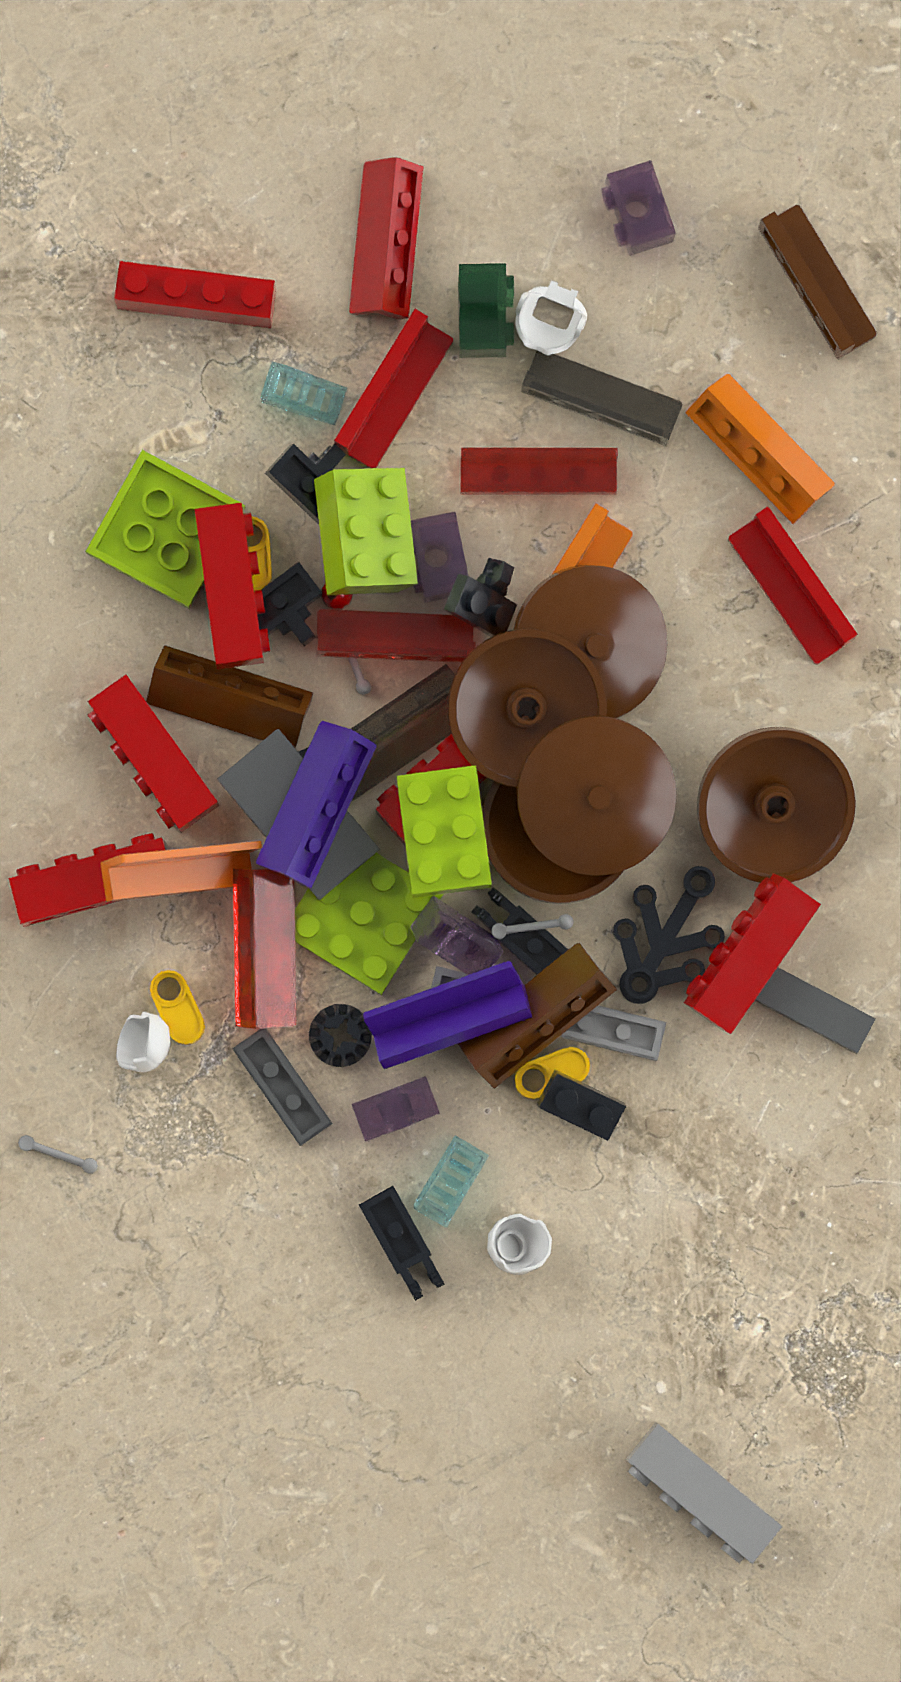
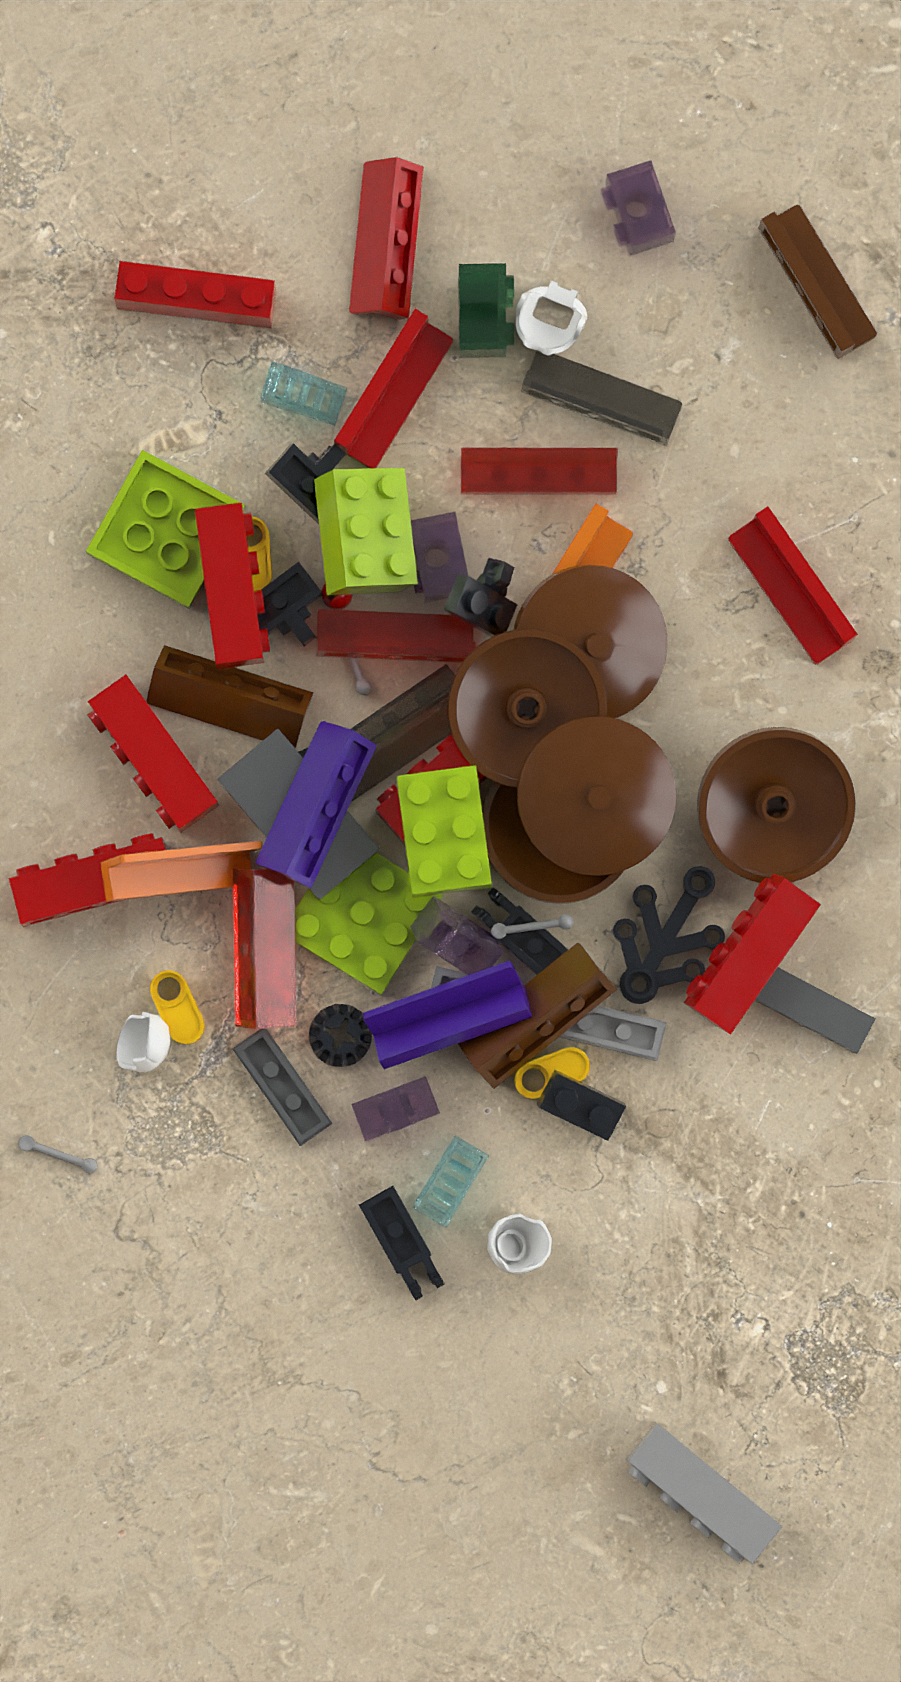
orange panel [685,374,835,524] -> none

